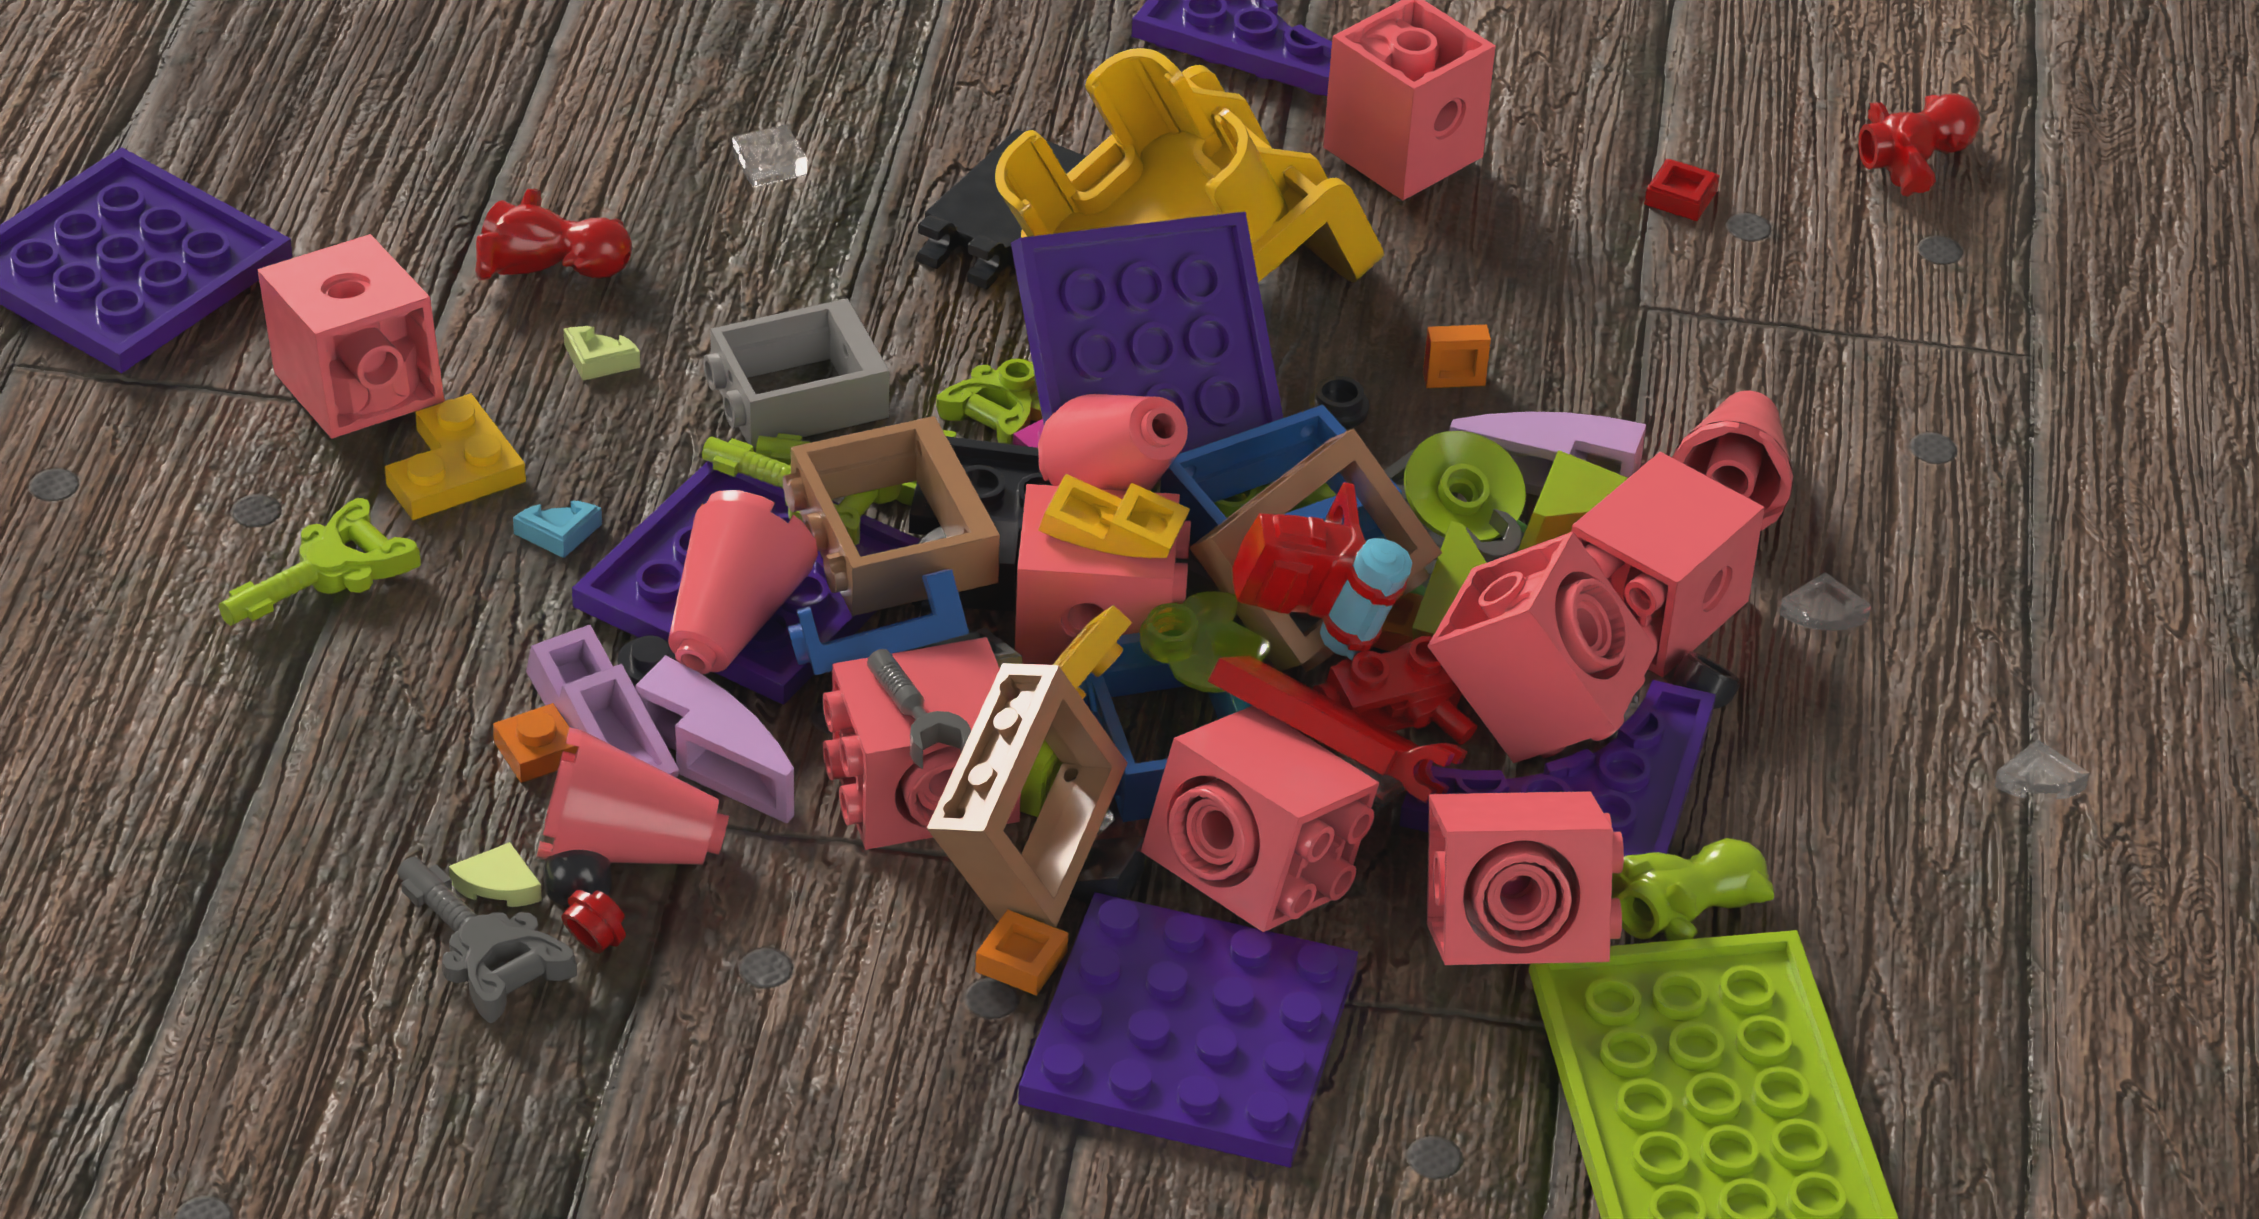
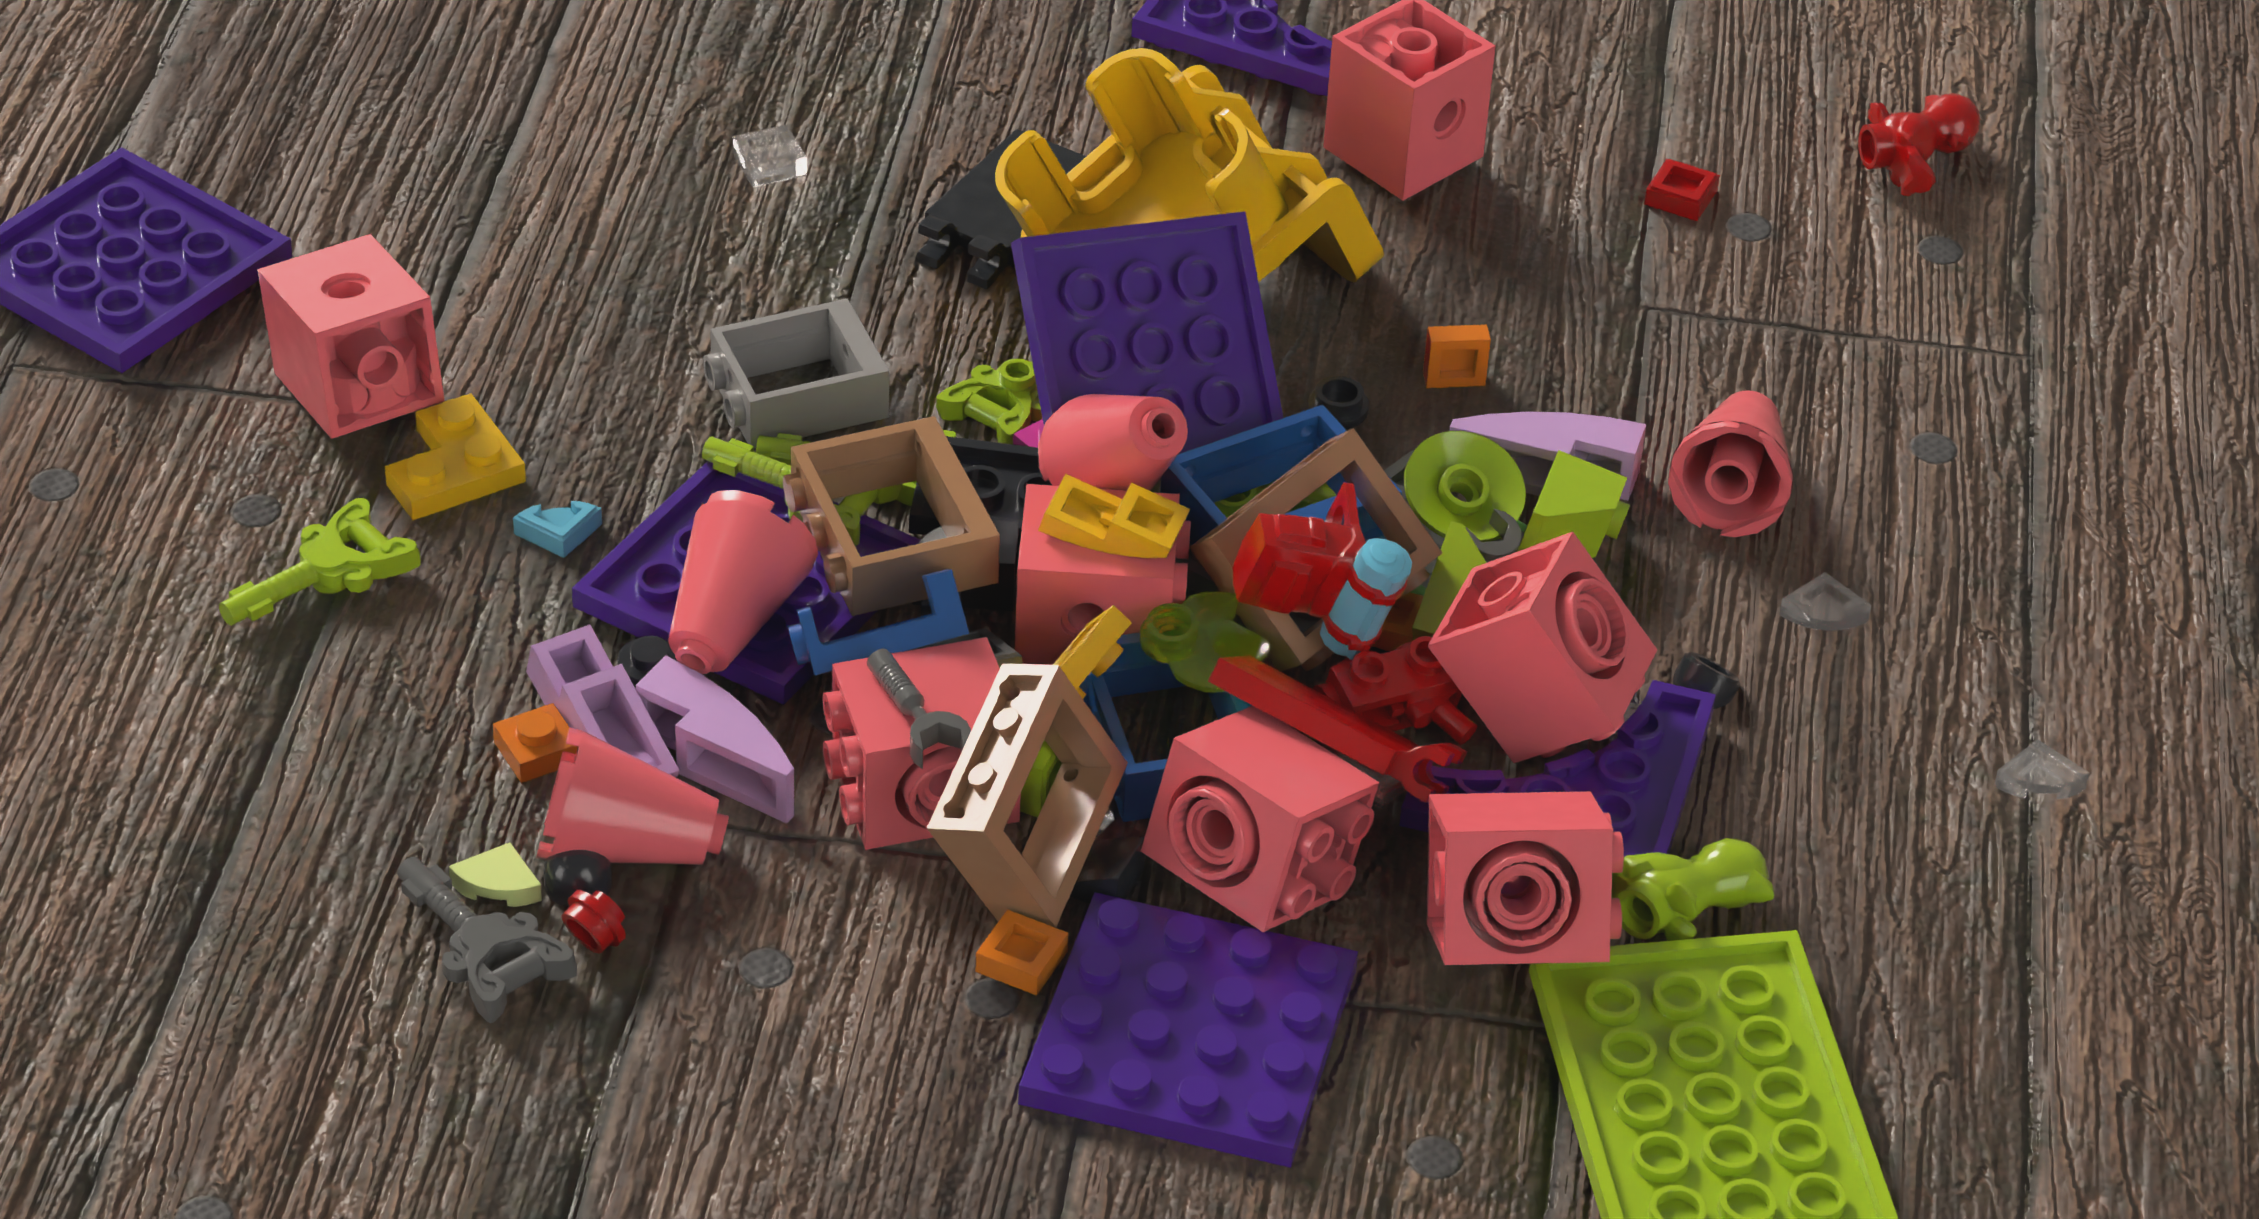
red animal [475,188,633,280] -> none
yellowish green tile [563,326,640,381] -> none
coral brick [1571,452,1765,678] -> none

